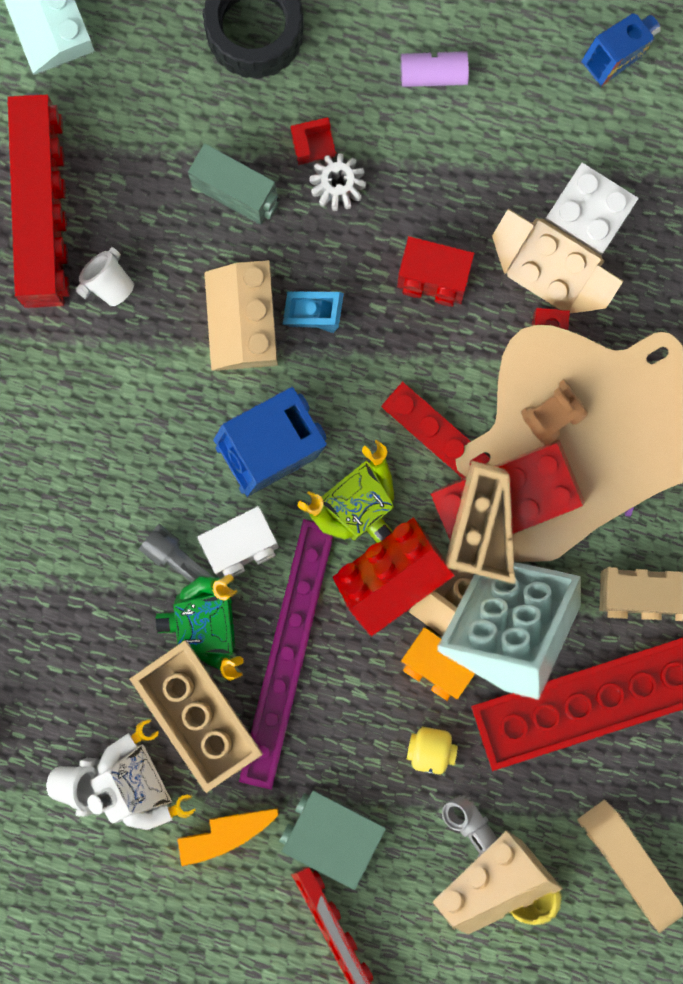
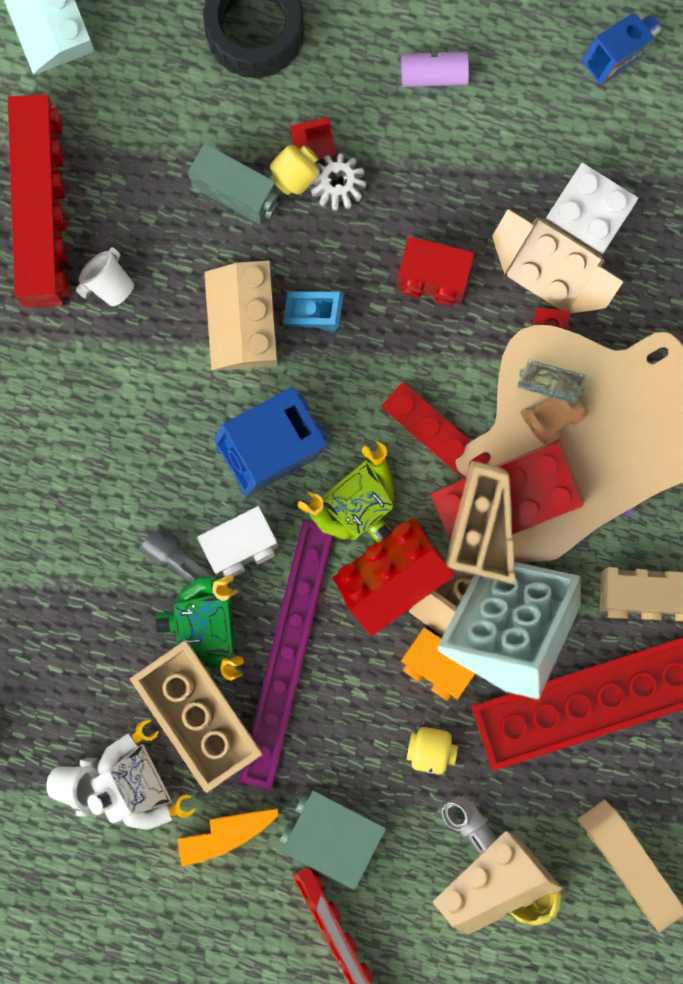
none -> light yellow head [270,145,320,195]
none -> clear light blue piece [517,360,586,404]

